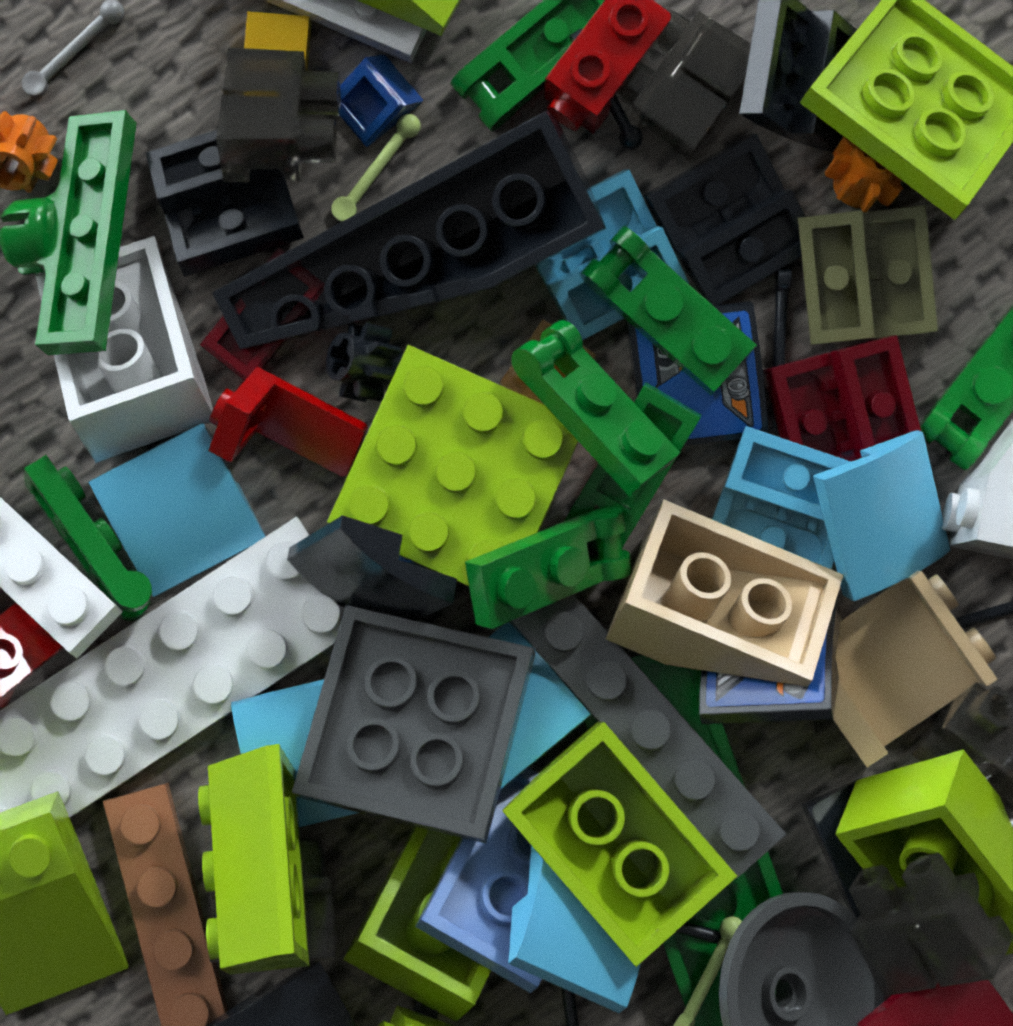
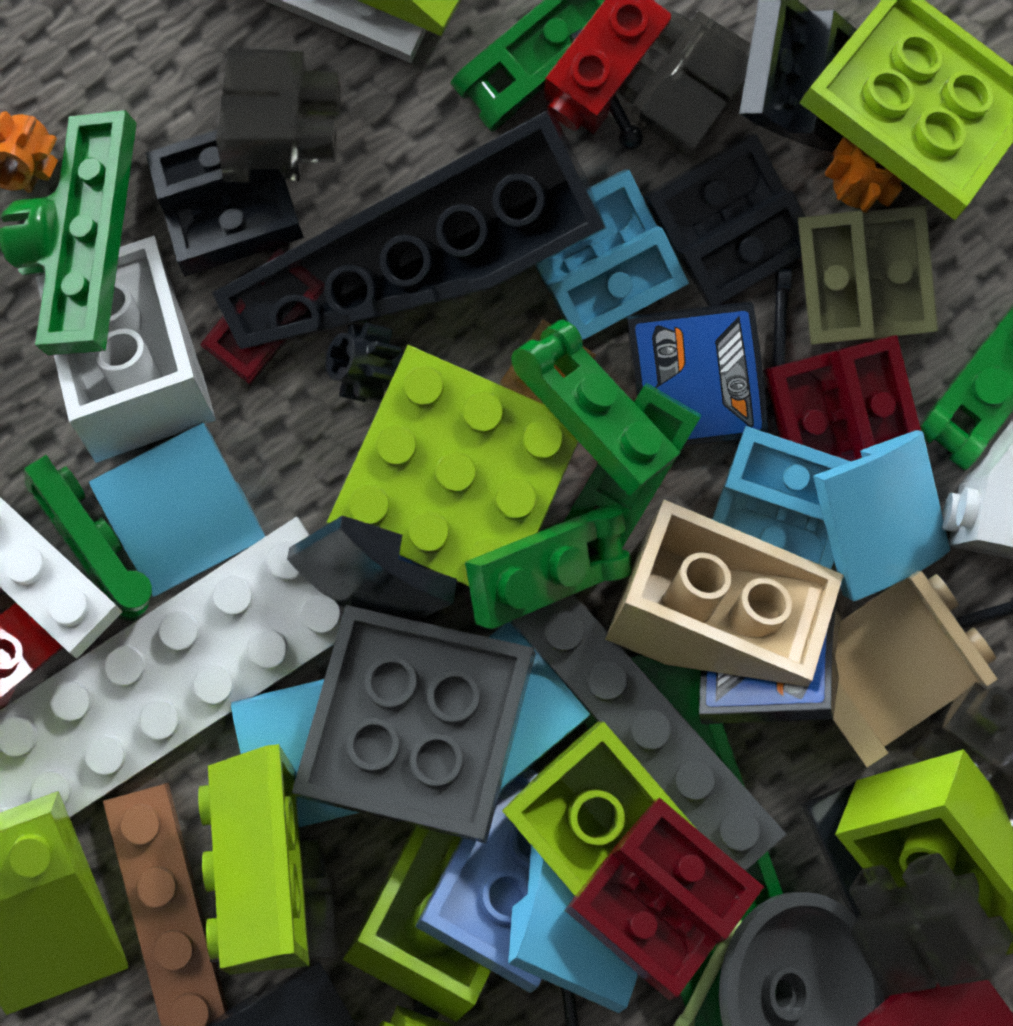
light grey hinge [21,0,124,97] -> none
red bracket [208,367,368,476] -> none
yellow tile [242,11,312,83] -> none
blue slope [327,55,423,147] -> none
yellowish green hinge [331,114,421,222] -> none
green plate [579,226,757,396] -> none
none -> dark red slope [564,797,764,1000]

